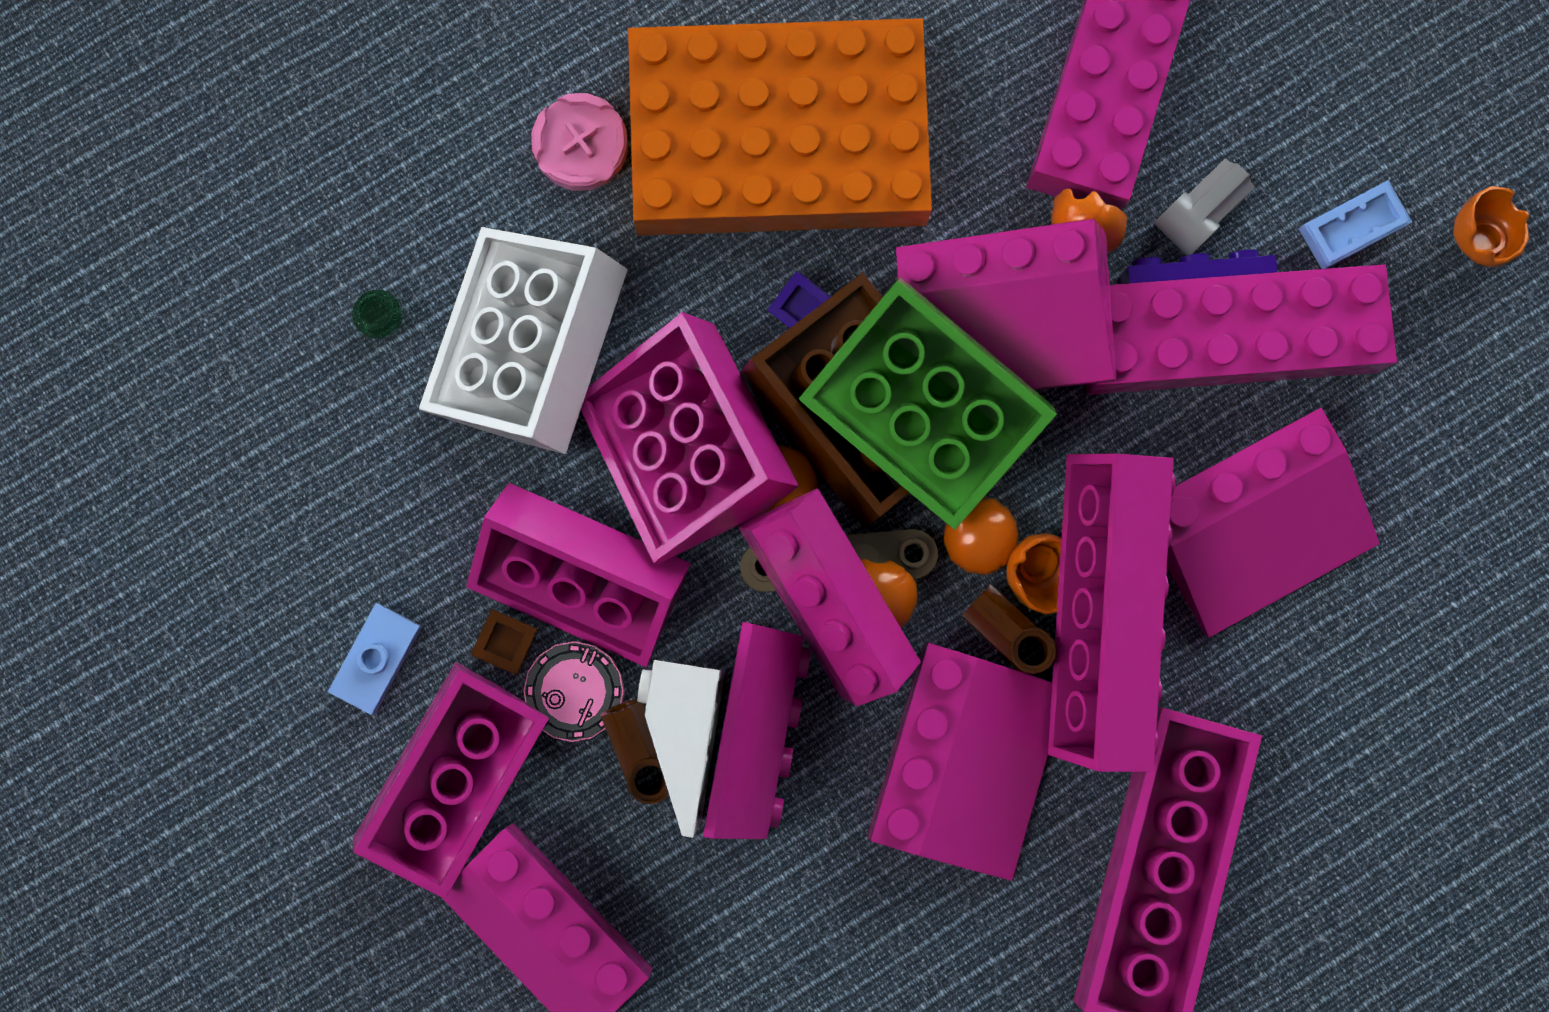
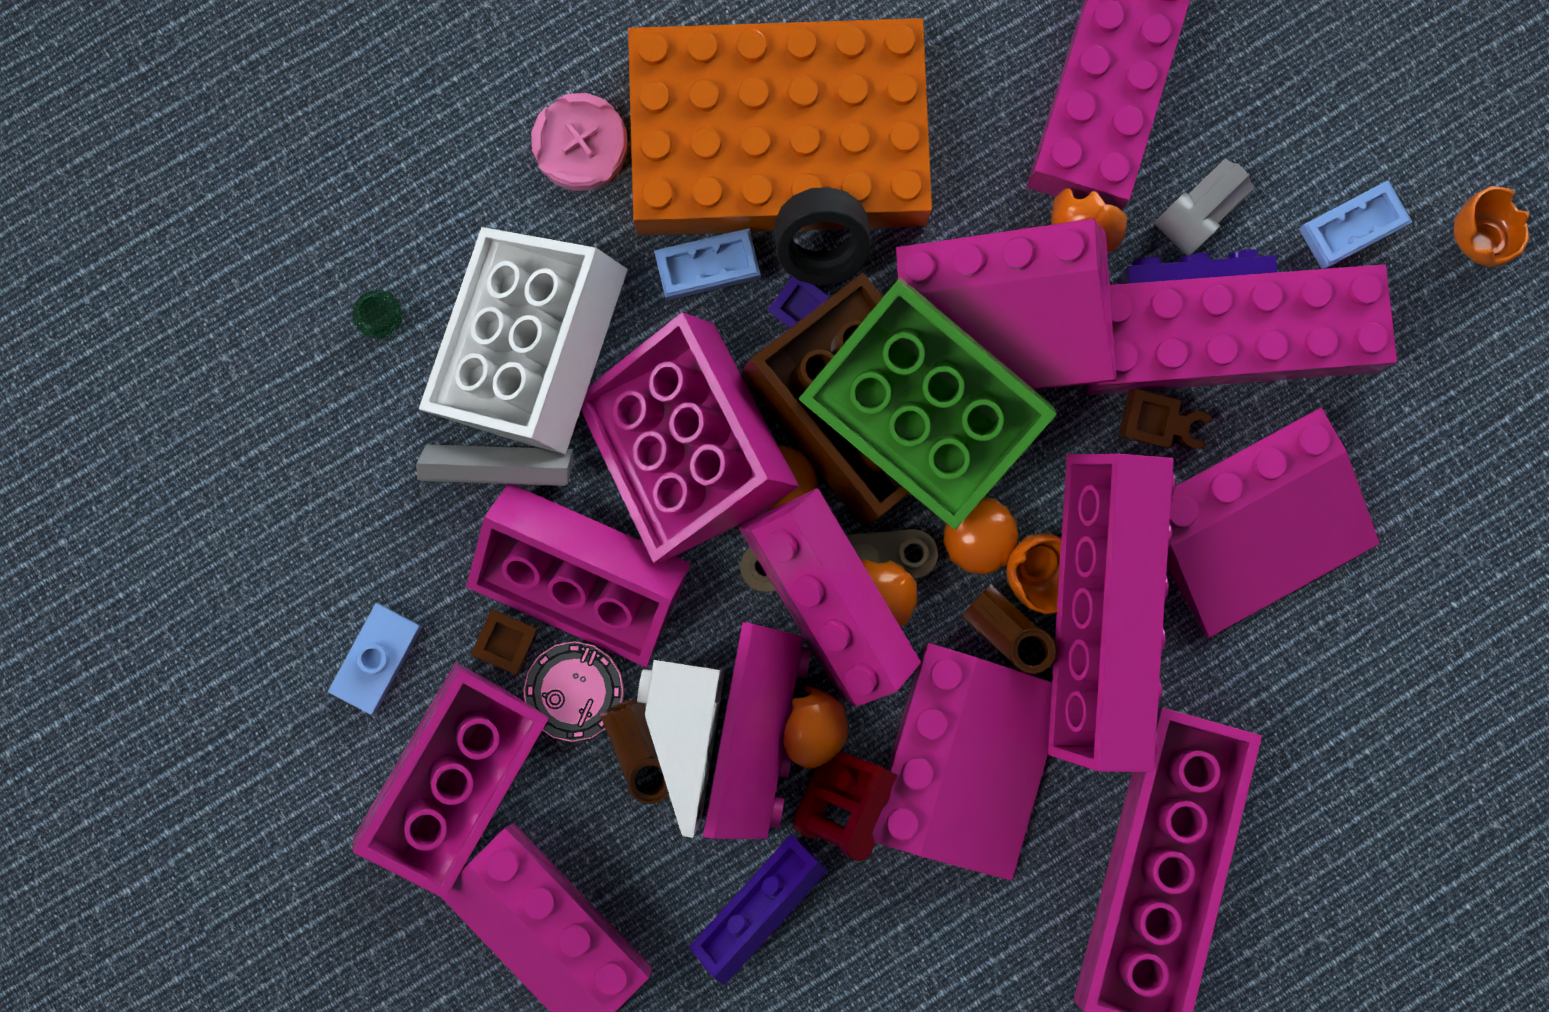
none -> light grey tile [416,444,573,486]
none -> light blue plate [654,228,761,301]
none -> dark purple plate [689,834,829,986]
none -> black tyre [775,187,870,285]
none -> orange hair [783,686,849,768]
none -> dark red plate [793,751,898,861]
none -> reddish brown plate [1118,389,1211,449]

